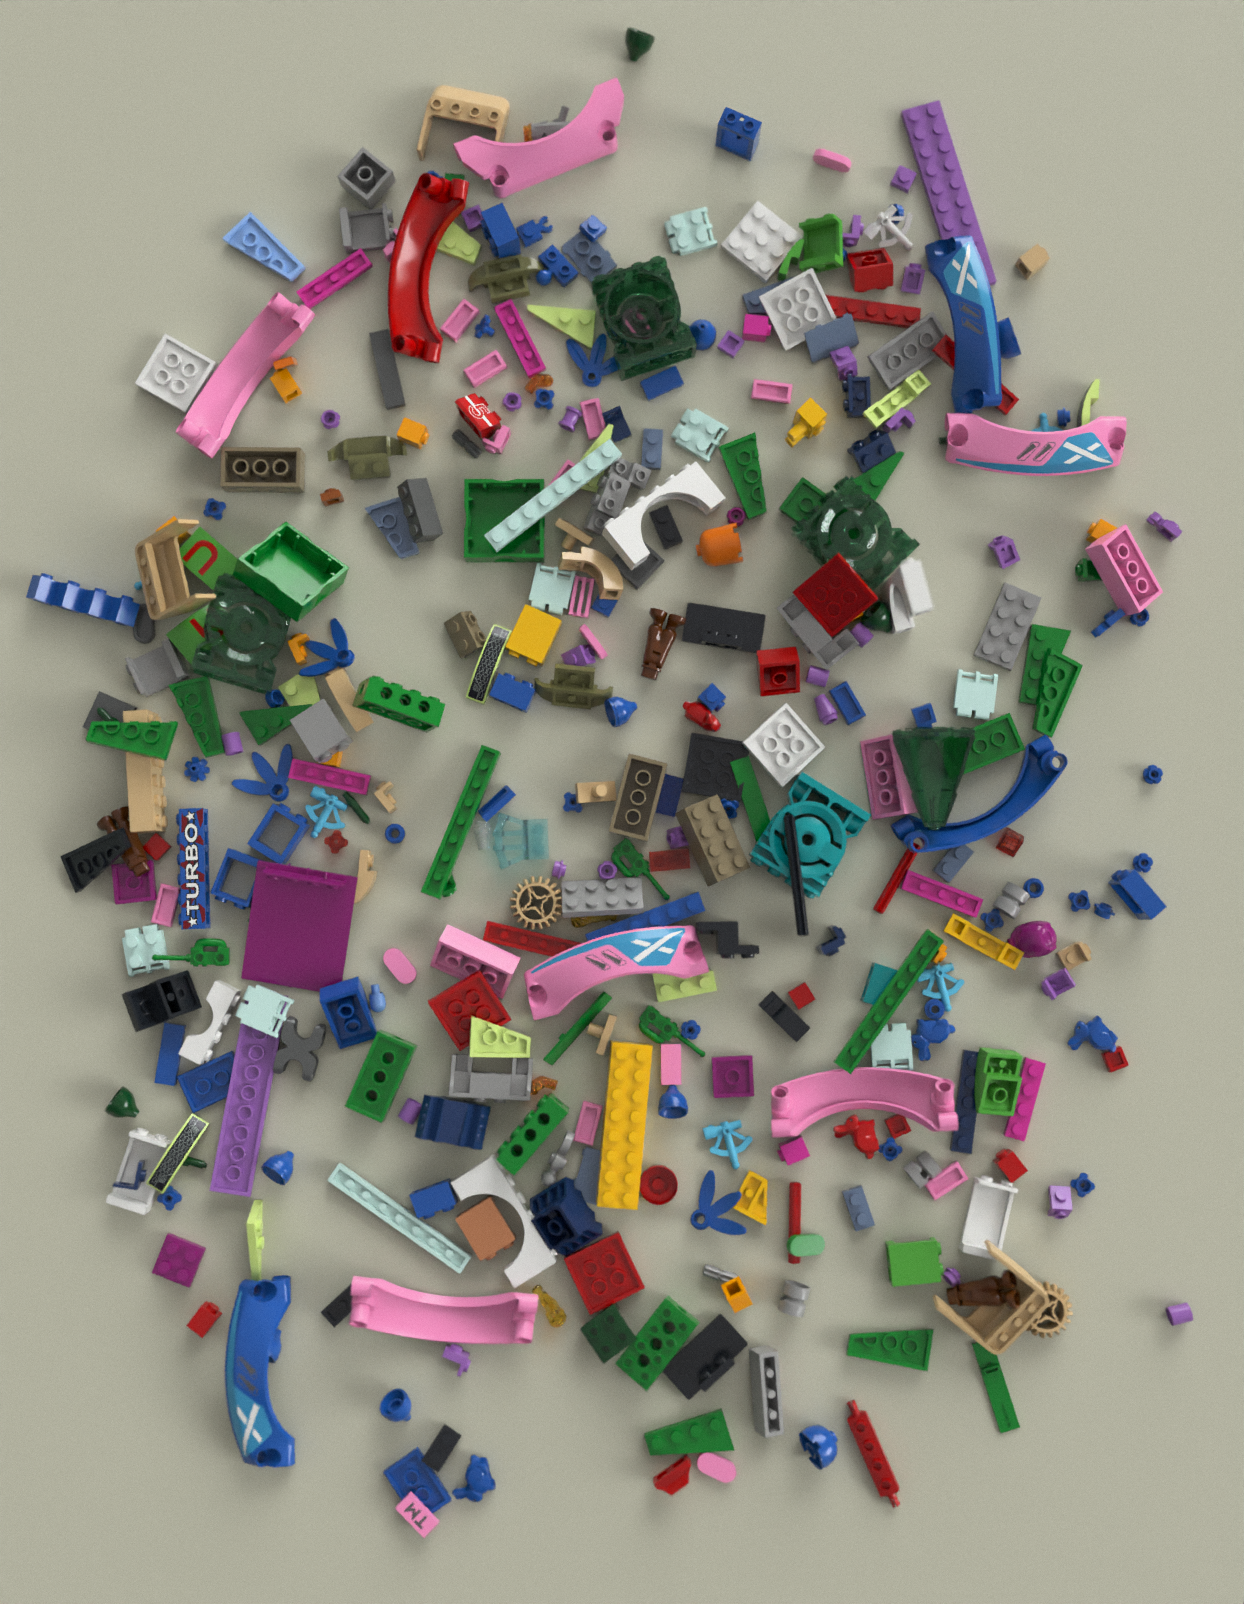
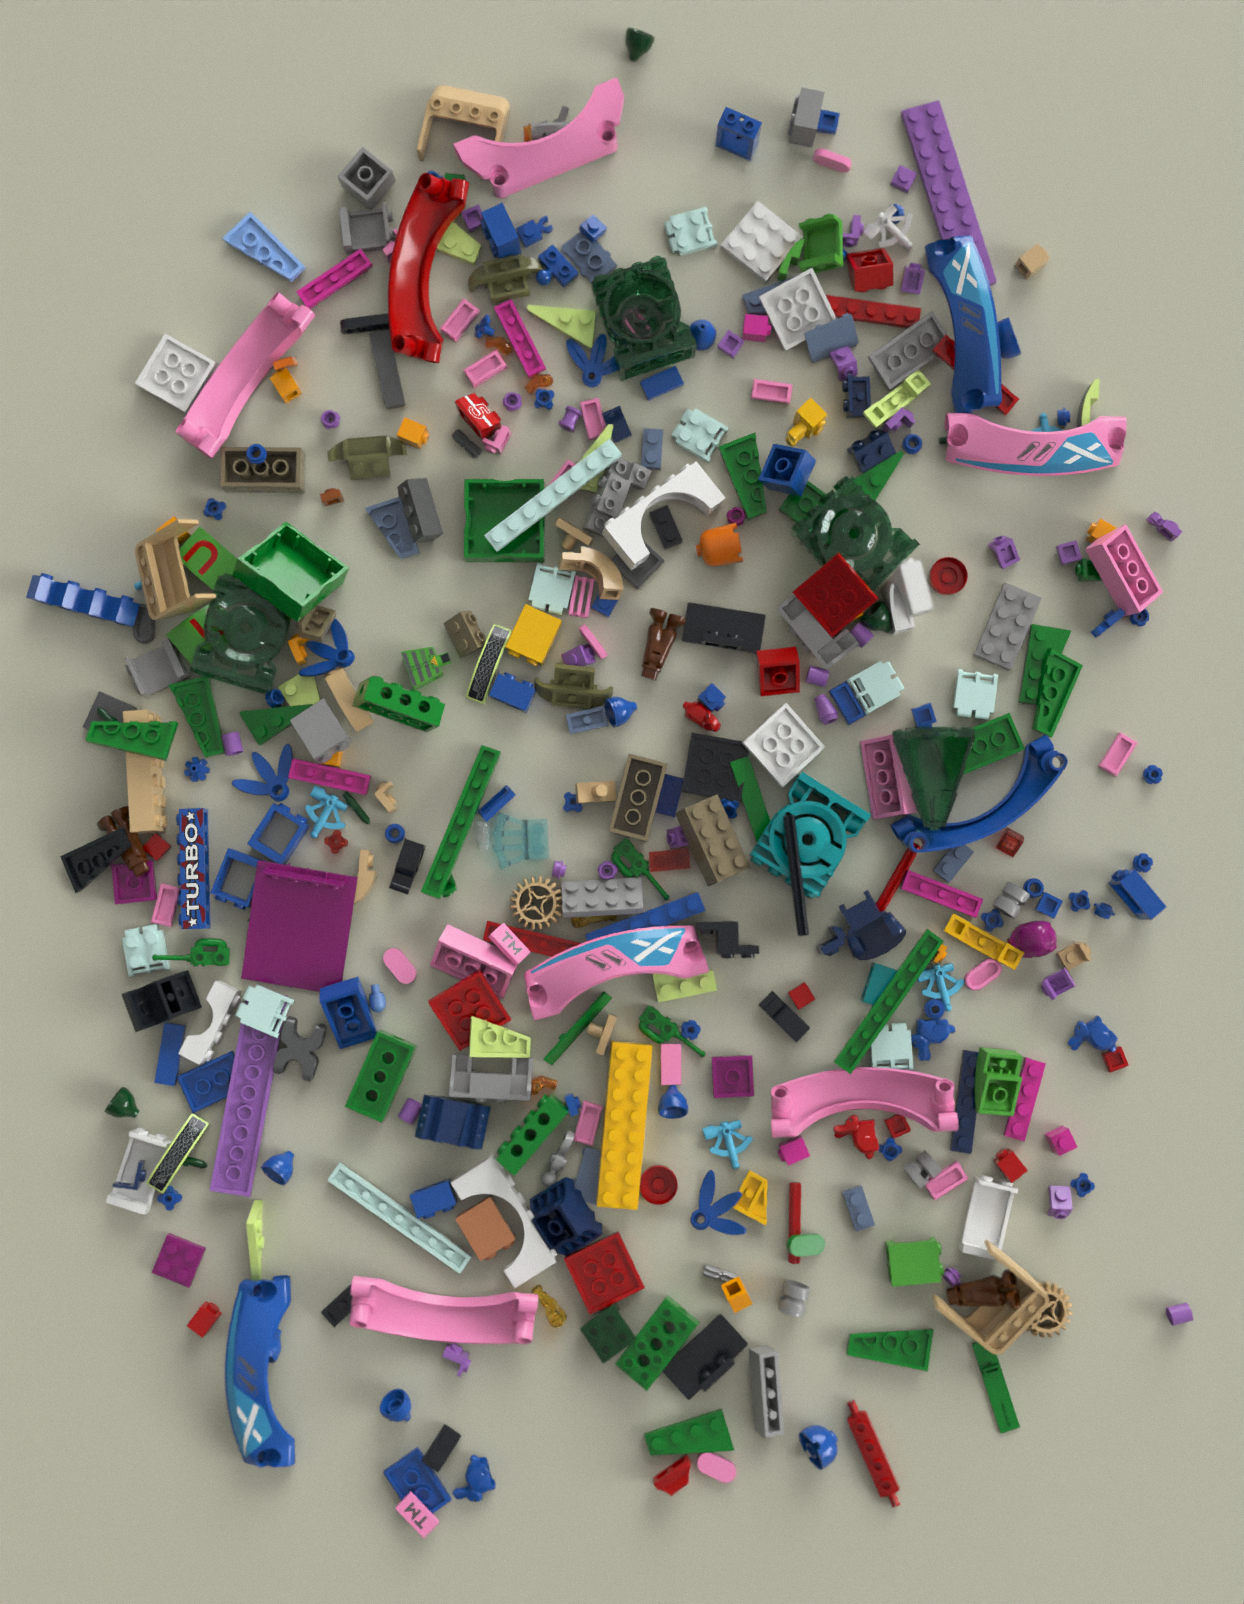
none -> blue plate [246,444,267,464]
none -> dark tan bracket [296,606,336,643]
none -> black beam [340,313,390,334]
none -> black piece [389,839,426,895]
none -> torso [401,647,451,690]
none -> clear orange arm [485,337,512,355]
none -> bright pink tile [488,923,531,966]
none -> blue plate [565,1092,582,1117]
none -> sand blue plate [566,706,609,735]
none -> blue brick [758,444,816,496]
none -> light grey brick [788,87,825,147]
none -> blue plate [817,109,840,135]
none -> dark blue piece [838,890,906,960]
none -> light aqua plate [846,661,904,714]
none -> blue plate [902,434,922,454]
none -> red piece [929,557,968,596]
none -> bright pink tile [964,958,1002,990]
none -> blue plate [1035,892,1063,919]
none -> dark pink brick [1044,1126,1078,1156]
none -> medium lavender plate [1056,540,1082,566]
none -> bright pink tile [1098,732,1137,777]

